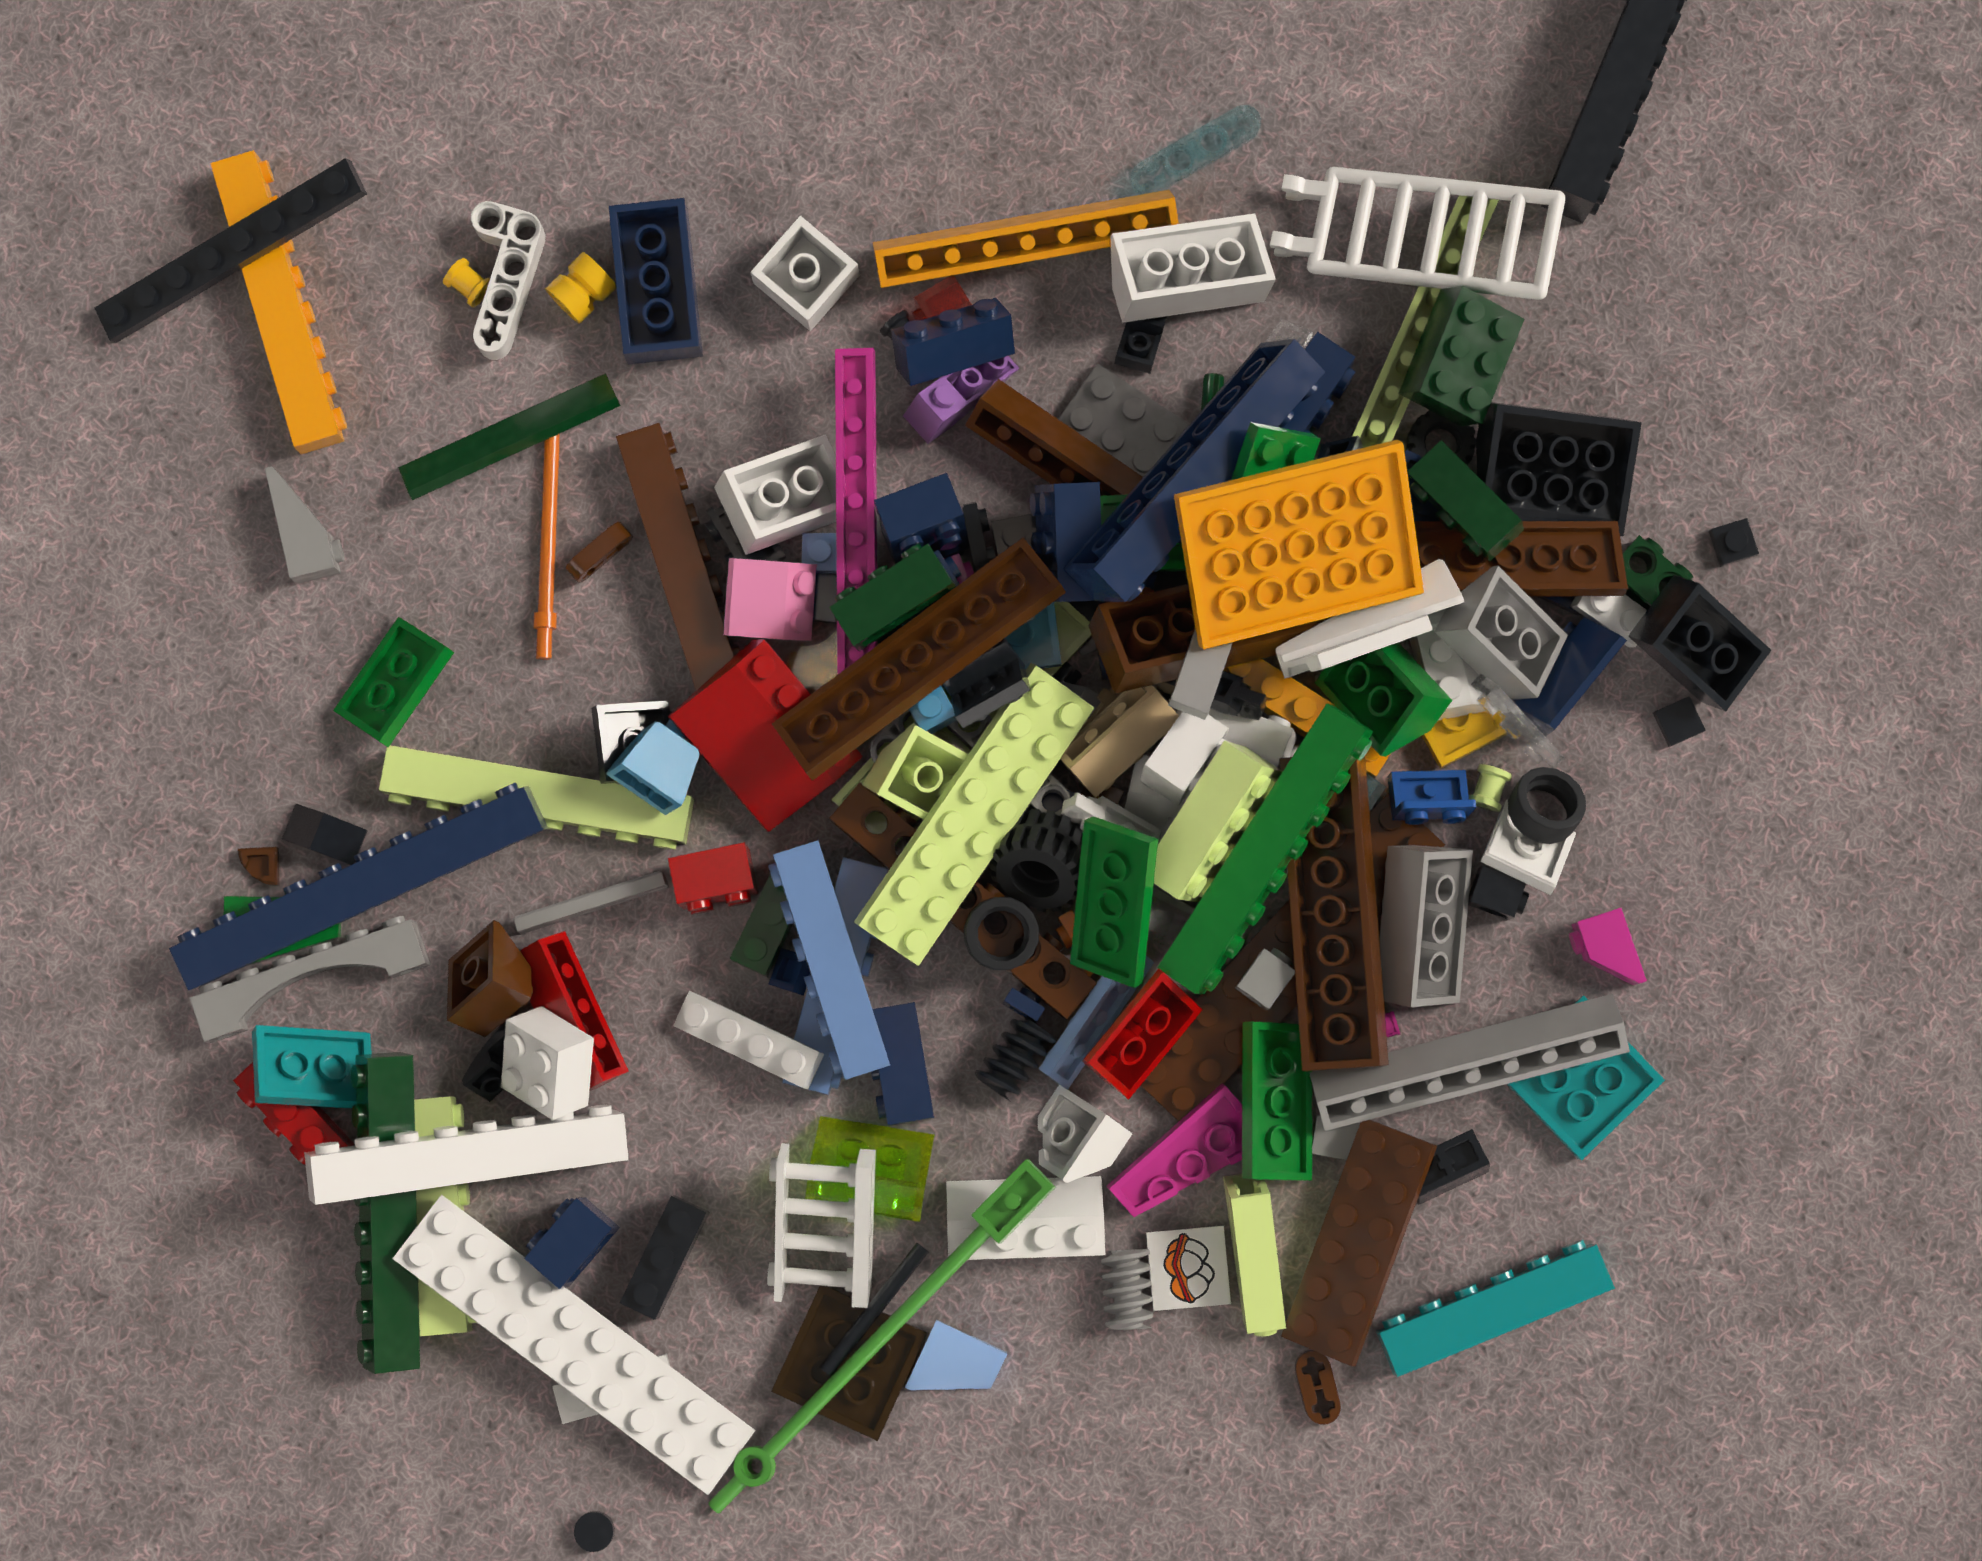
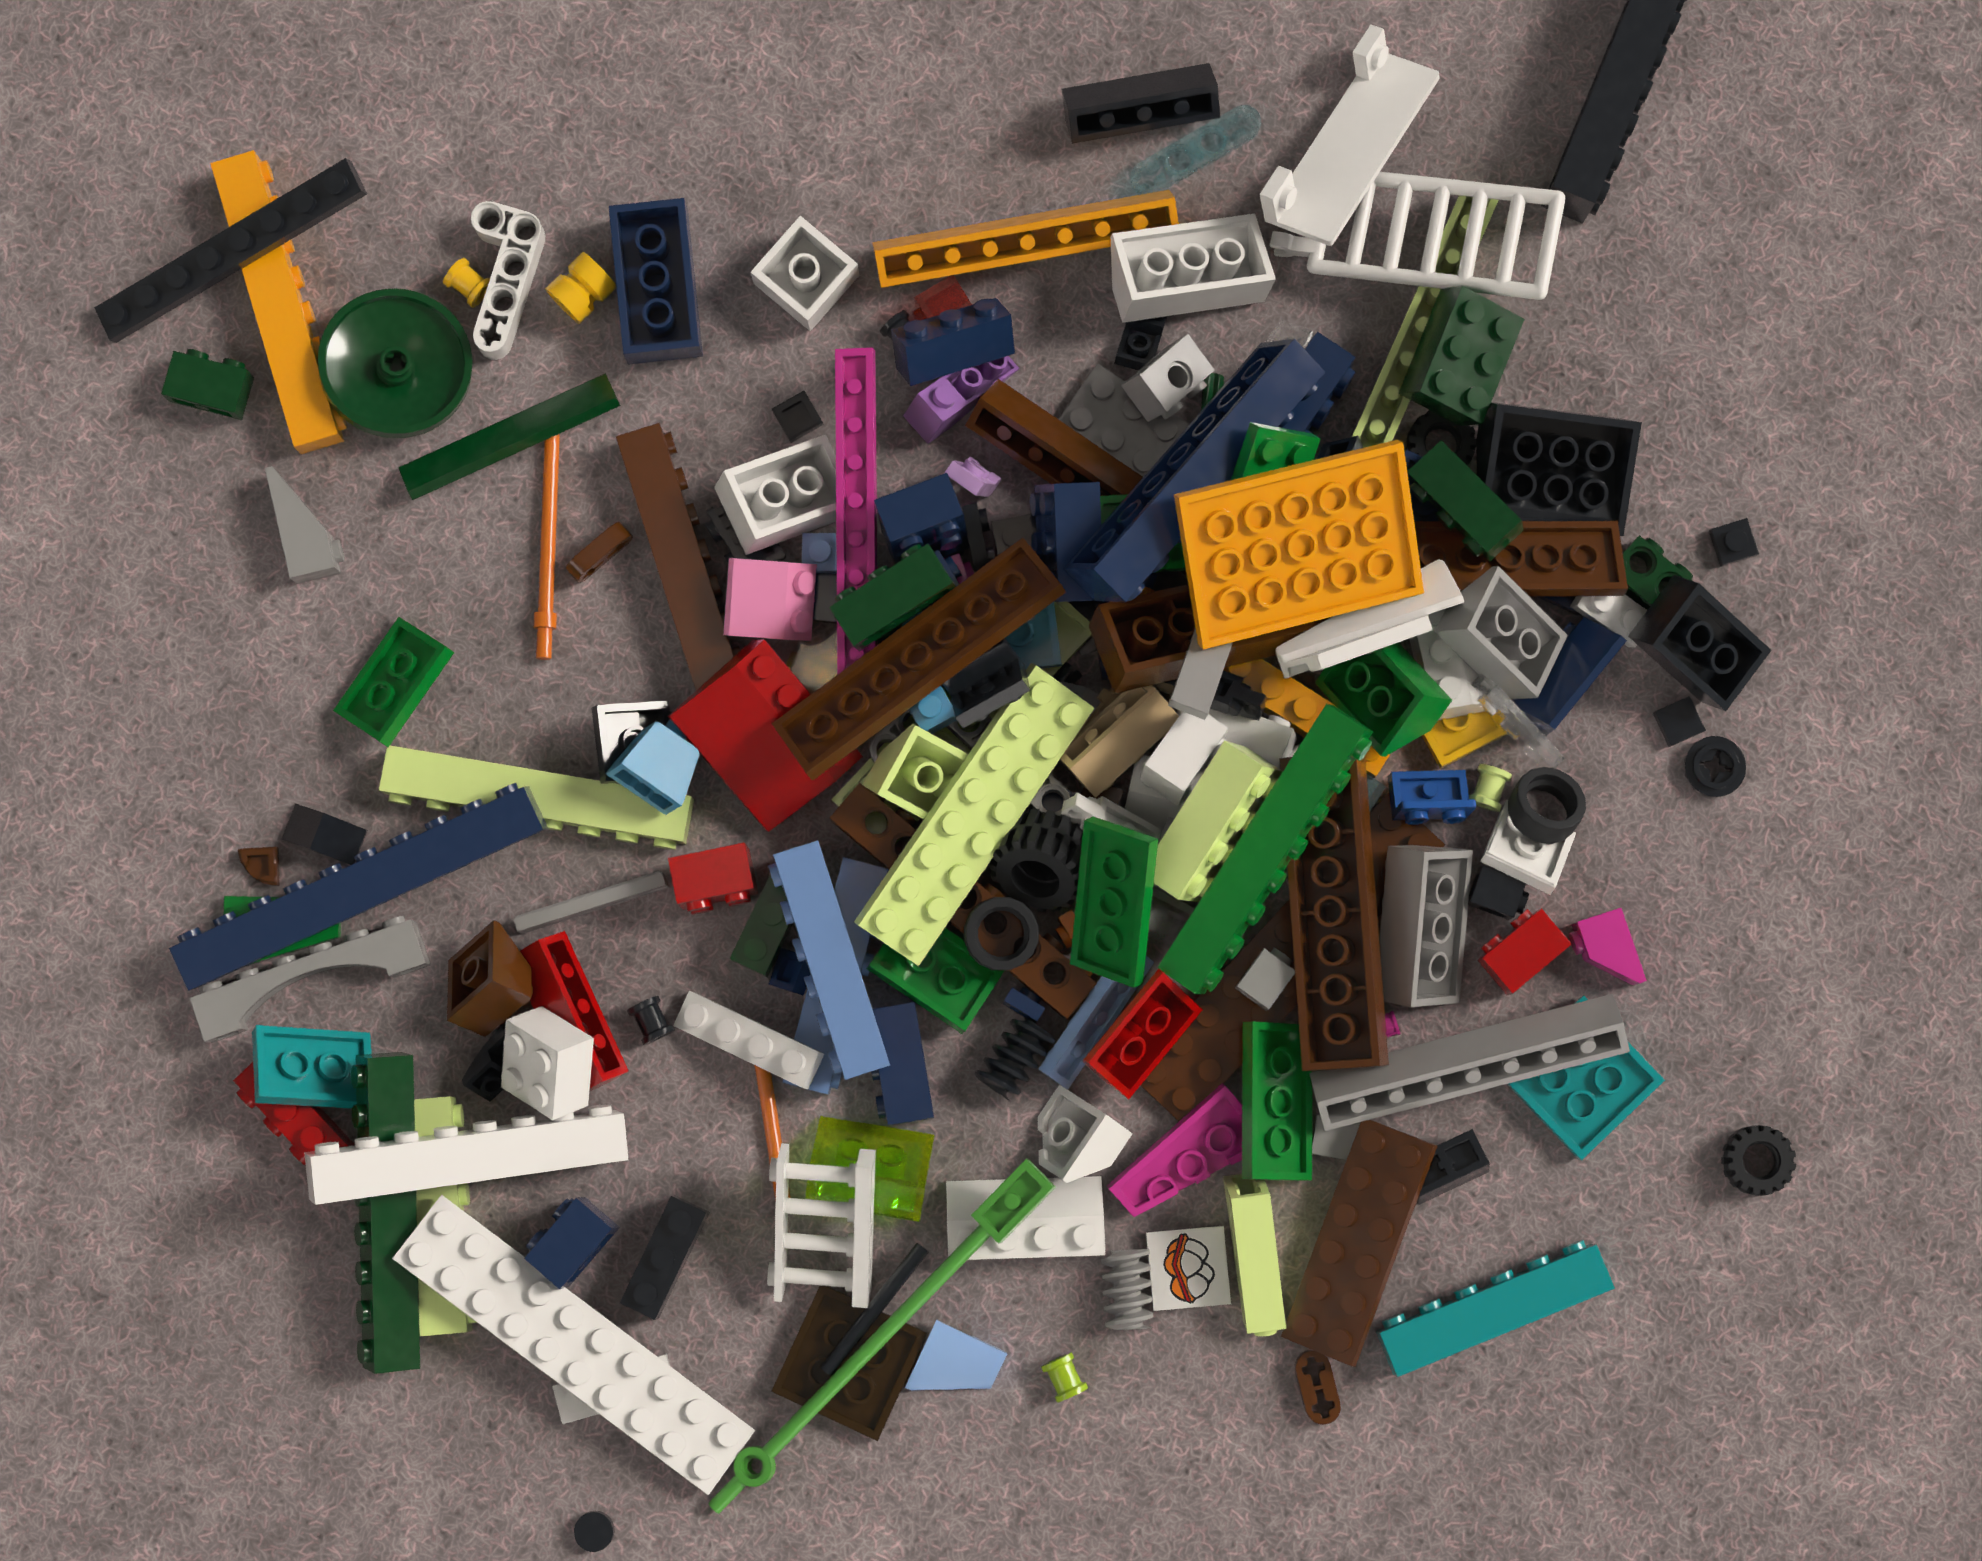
none -> dark green brick [161,349,254,420]
none -> dark green dish [318,289,473,438]
none -> black bush [627,996,675,1045]
none -> orange bar [754,1065,791,1201]
none -> black tile [772,391,824,443]
none -> green plate [866,928,1005,1034]
none -> lavender plate [945,456,1001,497]
none -> lime bush [1041,1352,1088,1403]
none -> black brick [1062,63,1221,144]
none -> light grey brick [1121,334,1215,422]
none -> white bracket [1260,25,1440,246]
none -> red brick [1477,908,1572,995]
none -> black gear [1684,736,1746,797]
none -> black tyre [1721,1125,1796,1196]

